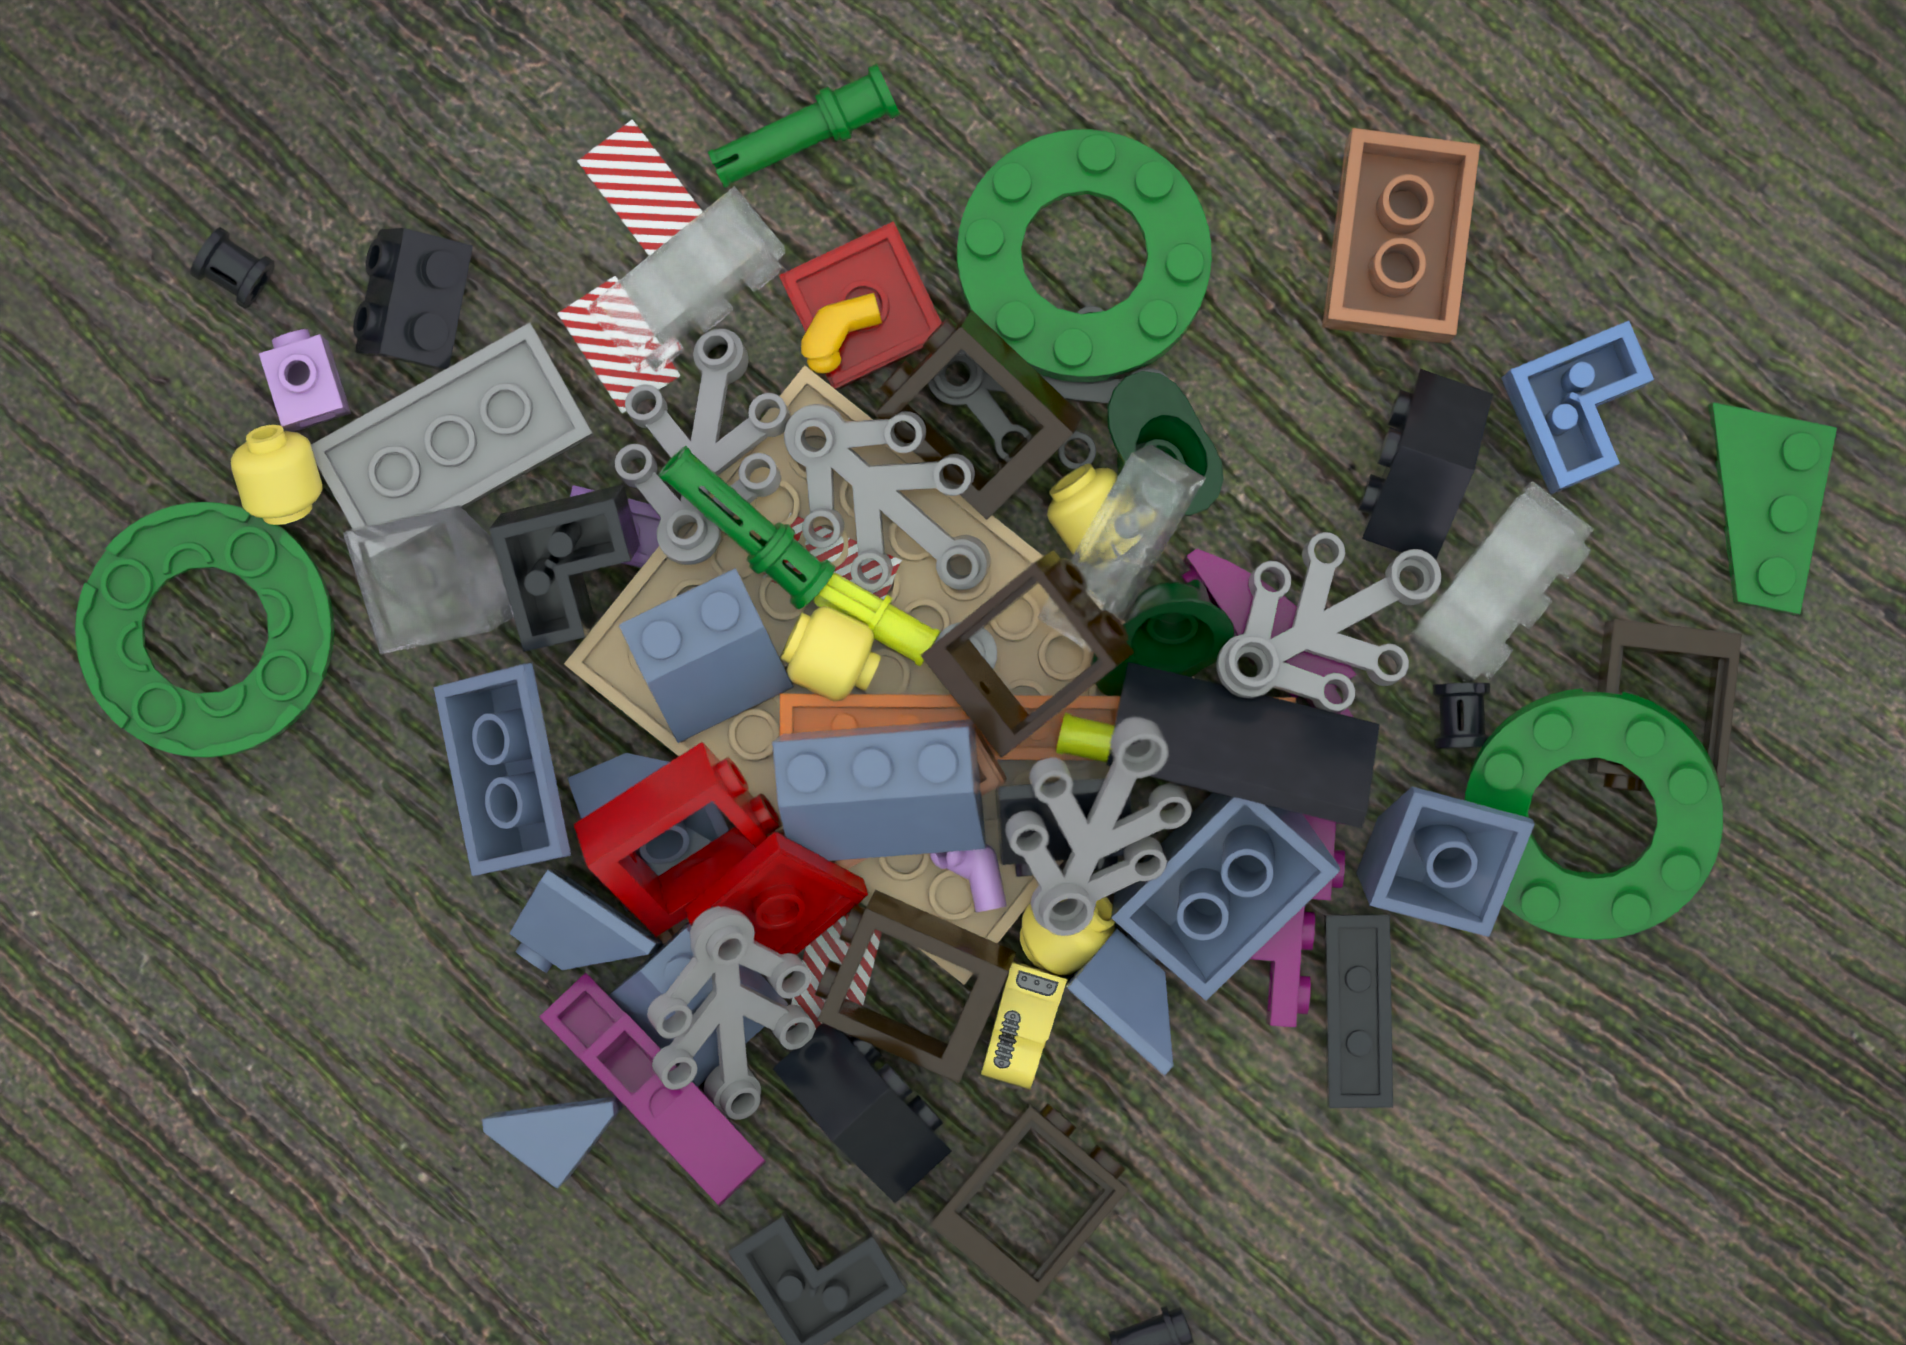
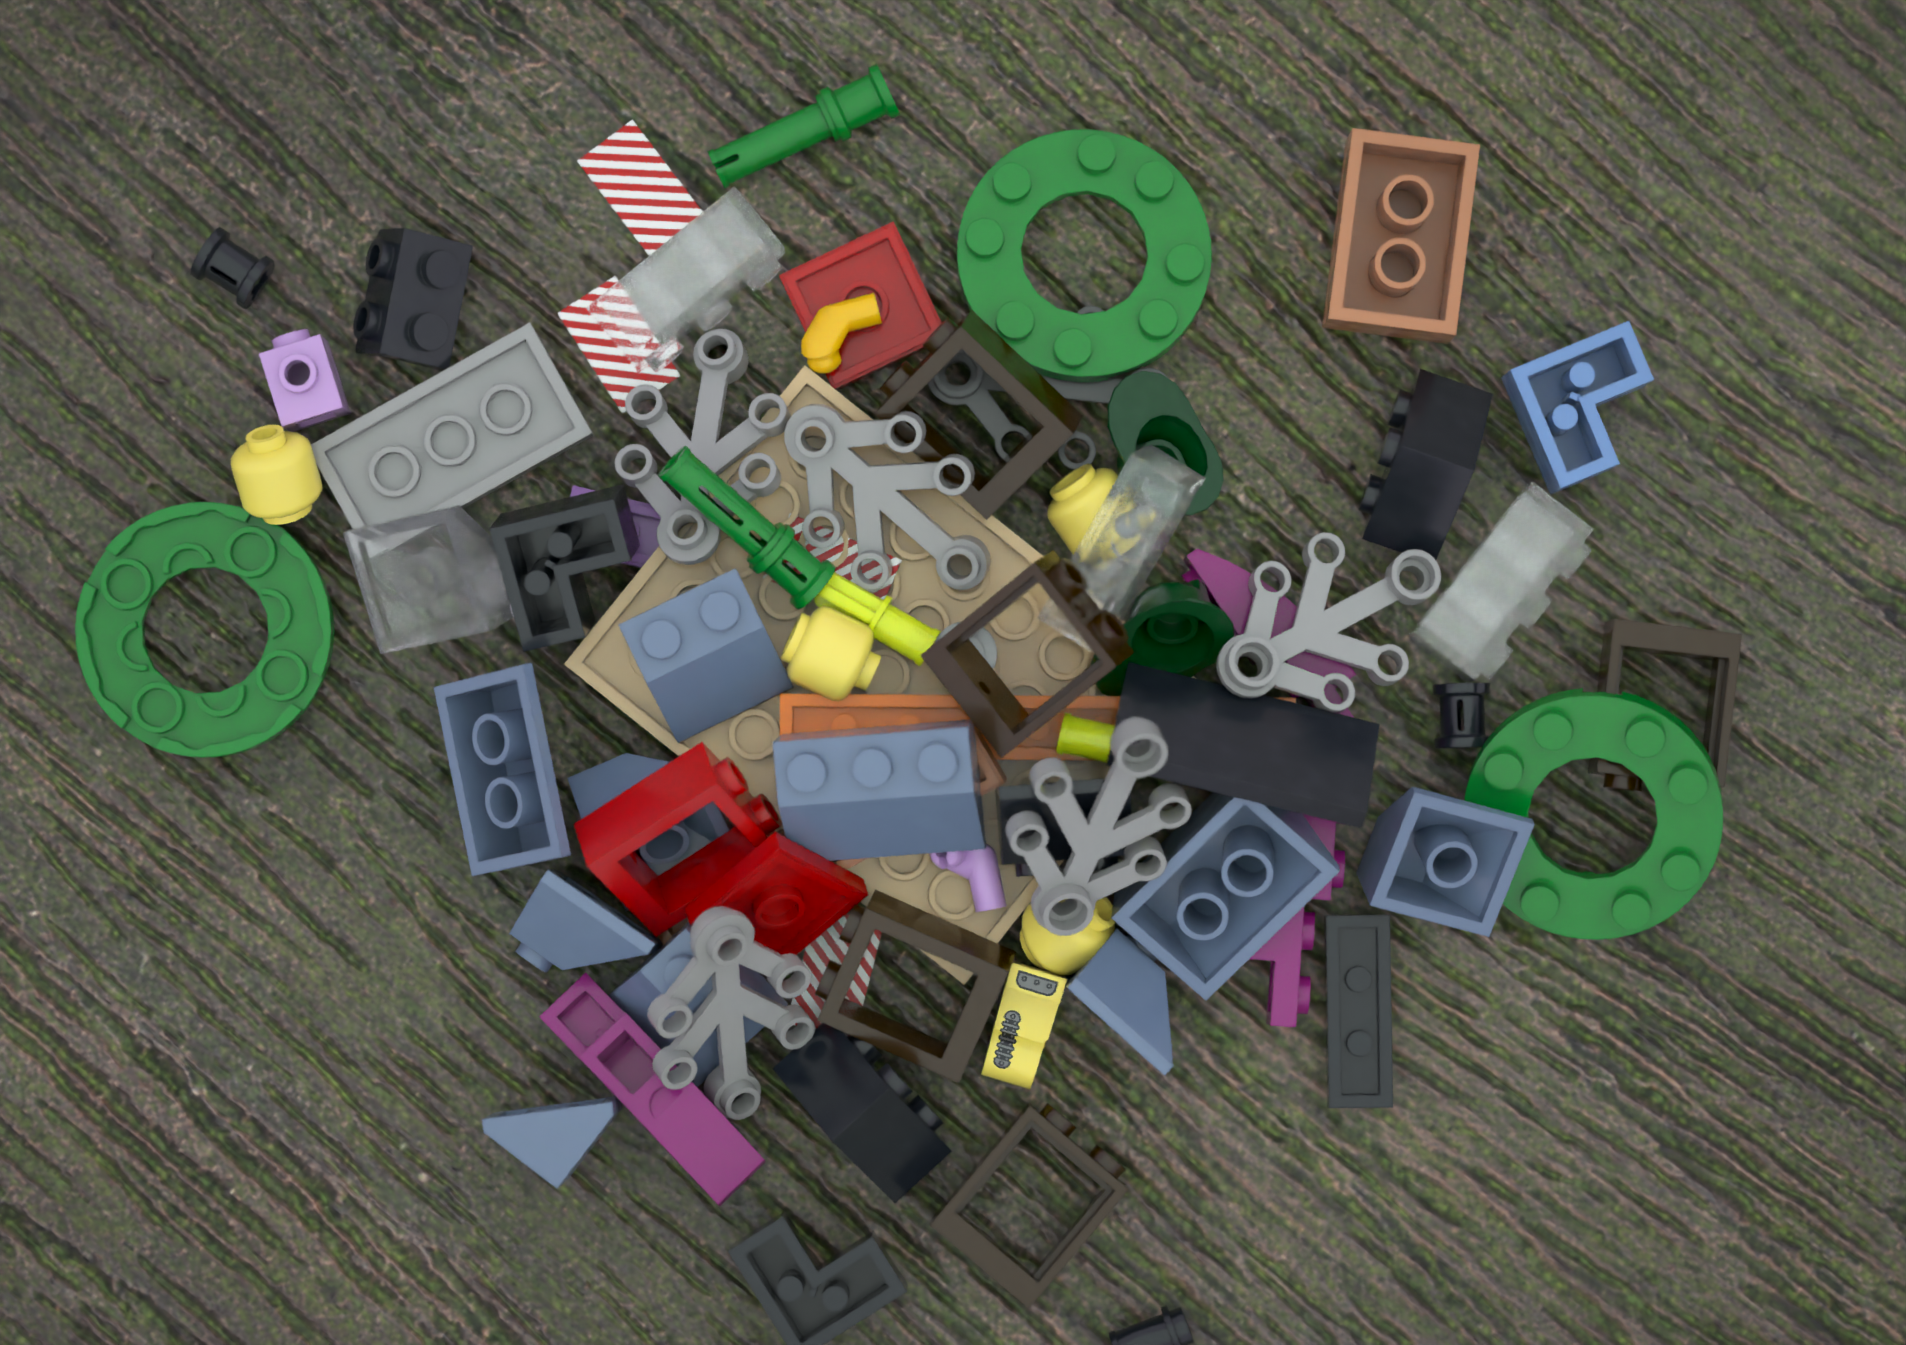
green wing [1708,402,1837,616] -> none

